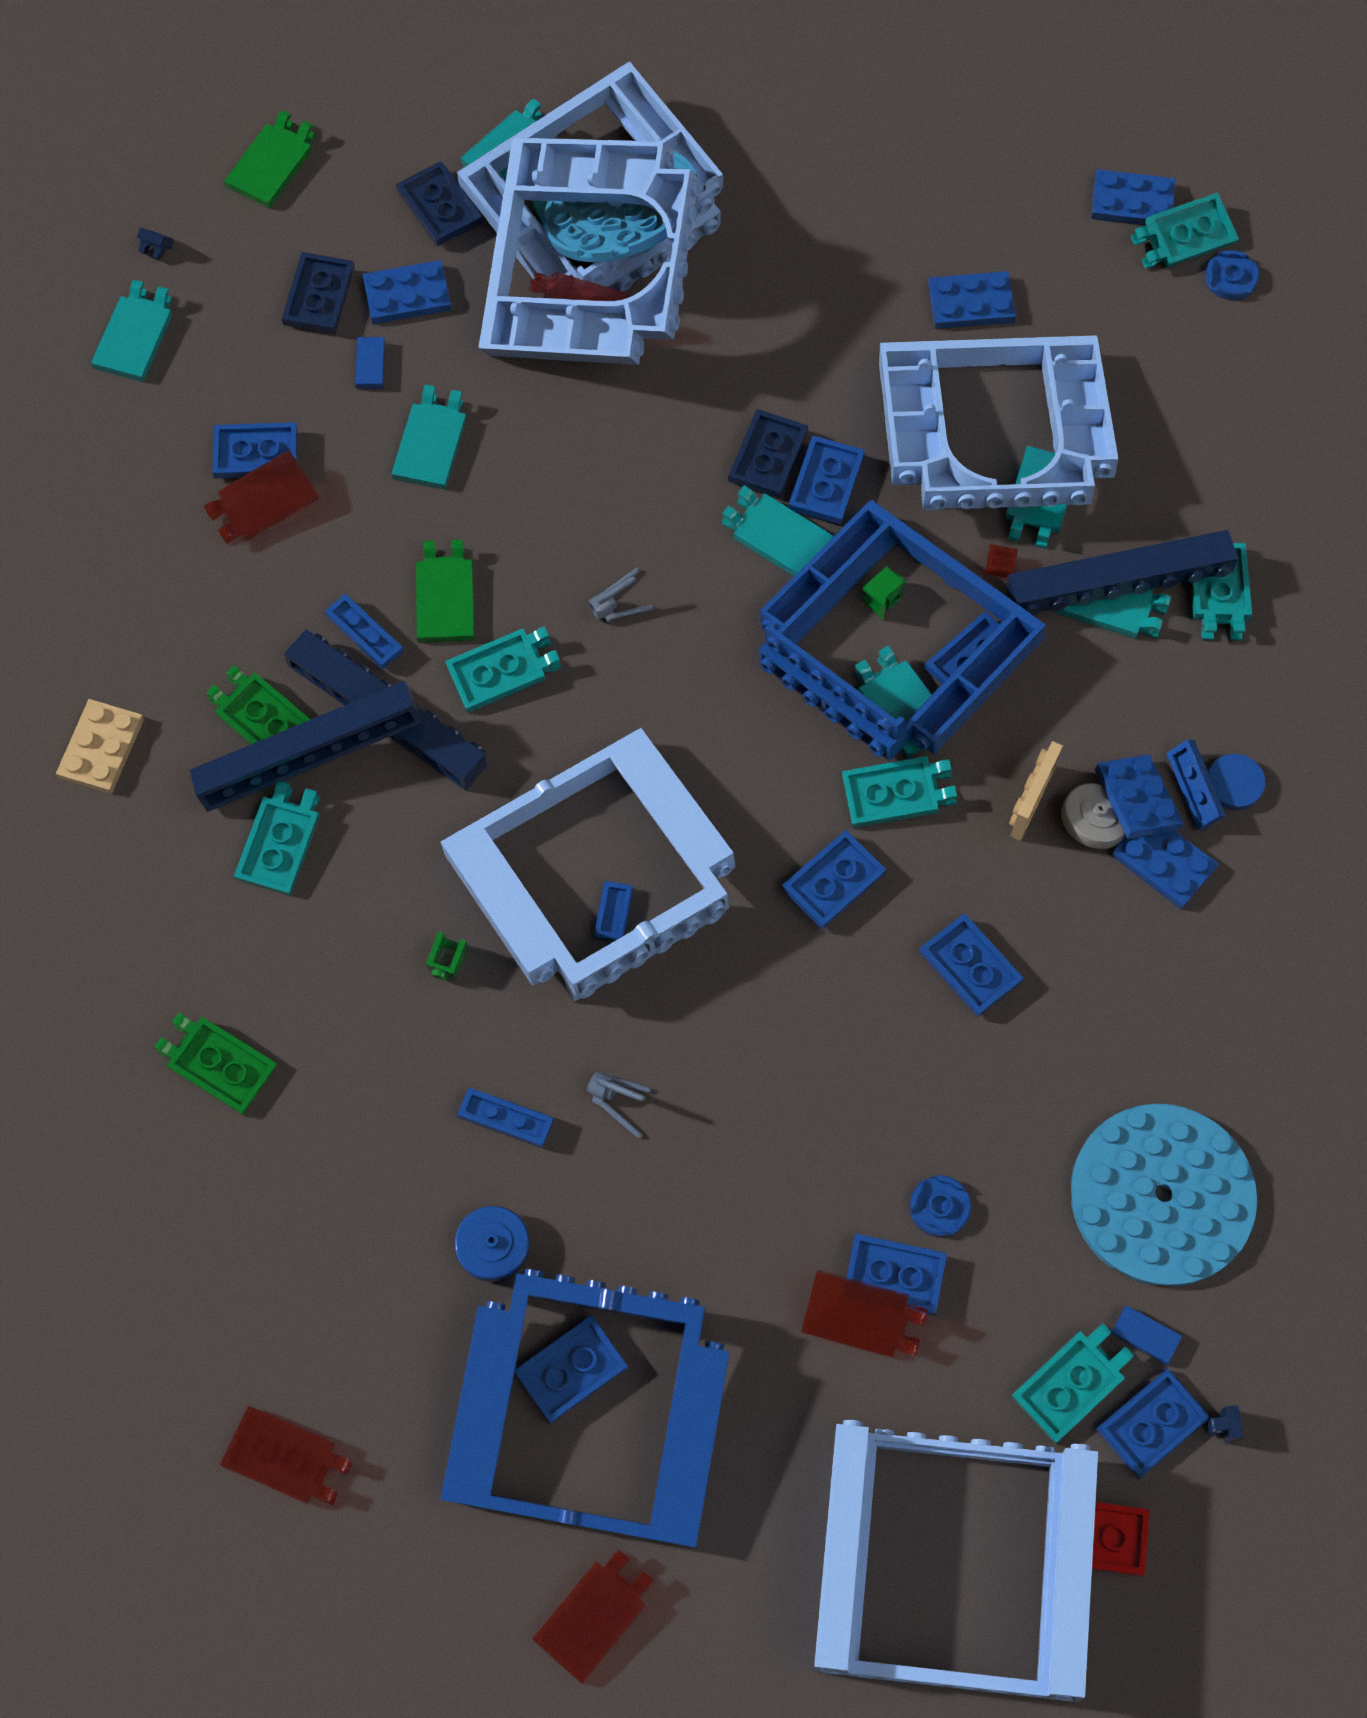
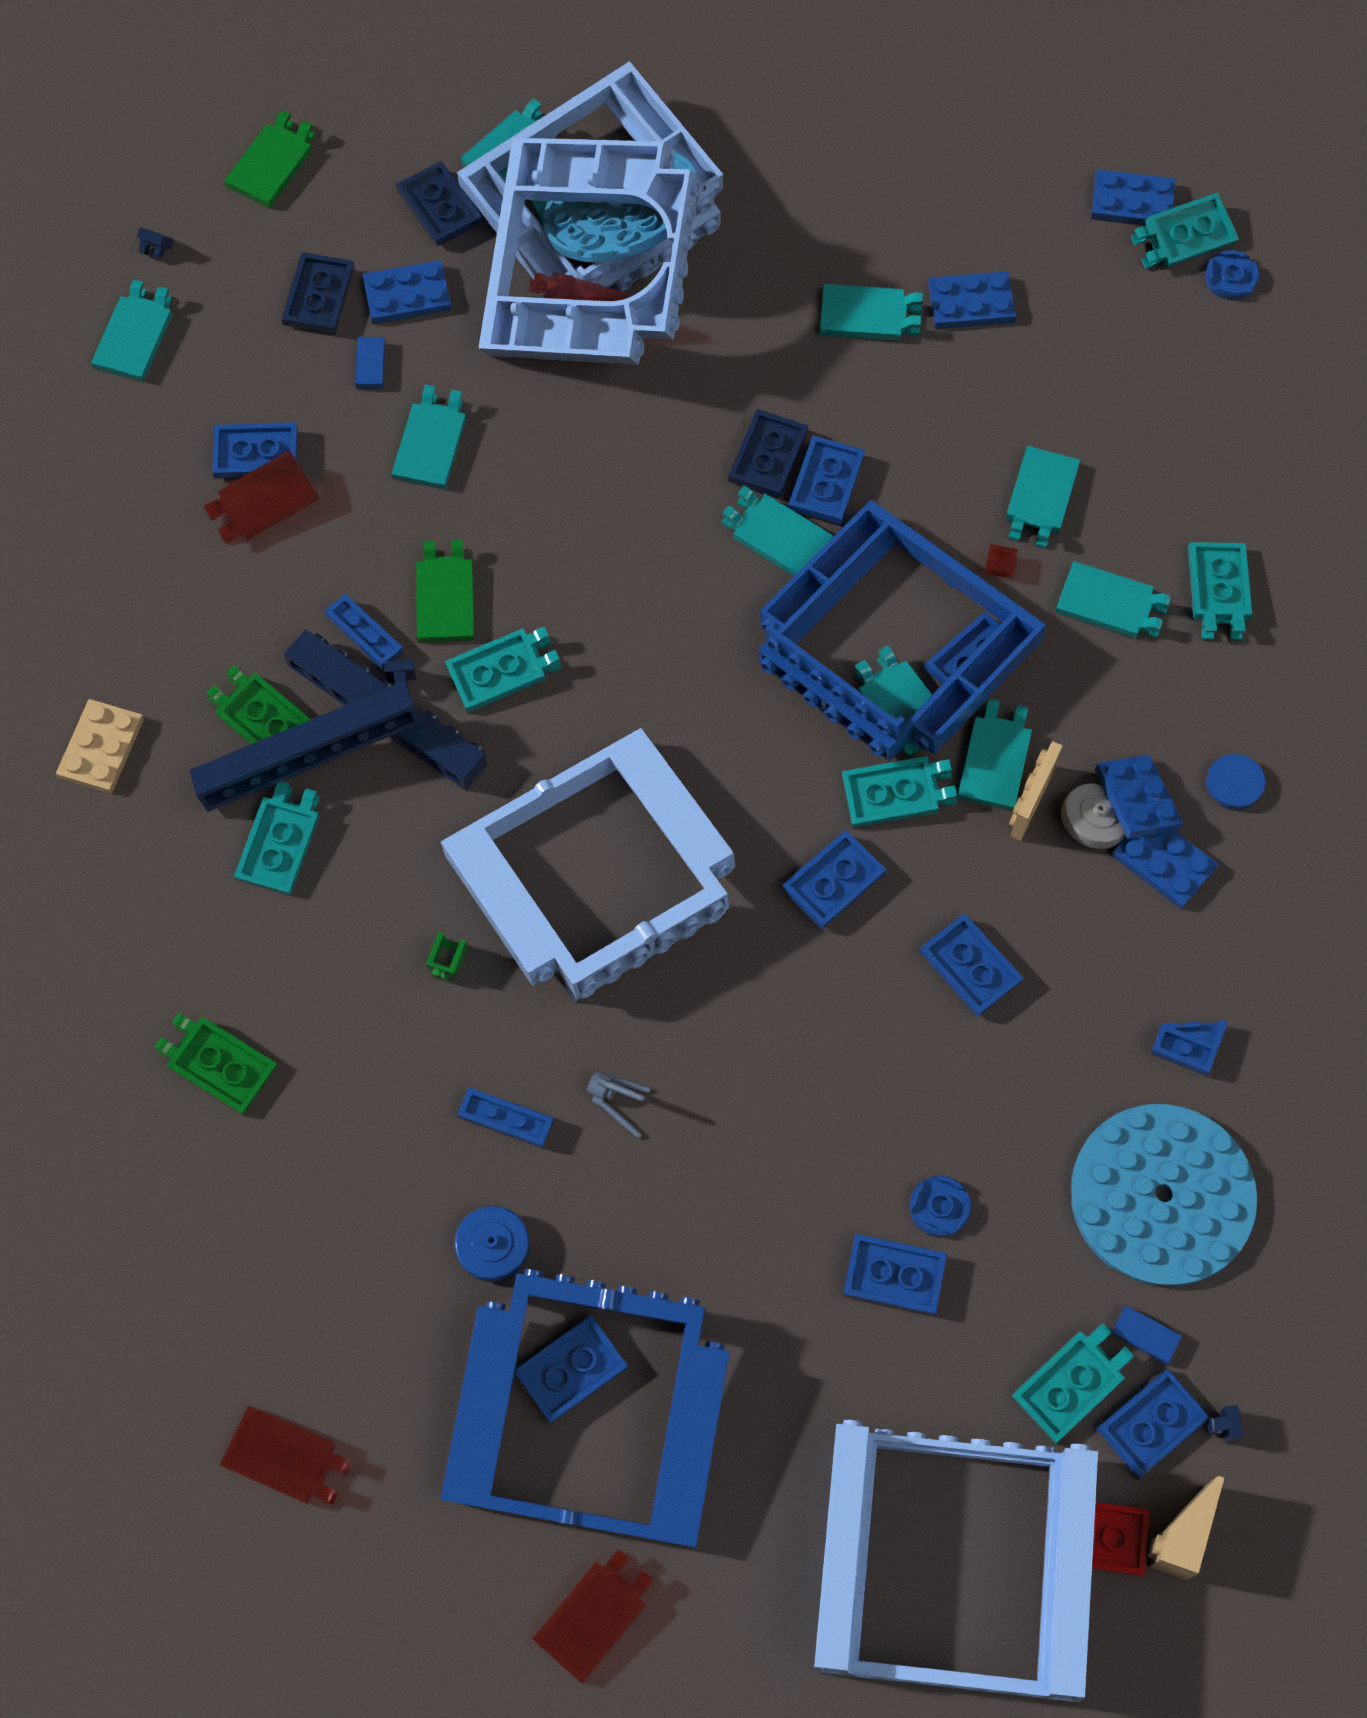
sand blue plant [588,568,654,623] -> none
blue tile [594,881,633,942] -> none
clear red tile [801,1270,928,1357] -> none
green window [861,566,906,621] -> none
light blue door [879,335,1118,510] -> none
dark blue brick [1007,530,1238,616] -> none
blue plate [1166,739,1226,830] -> none
none -> dark blue tile [385,659,416,686]
none -> teal tile [820,284,923,341]
none -> teal tile [957,698,1032,812]
none -> tan slope [1147,1476,1224,1581]
none -> blue wing [1150,1020,1228,1076]

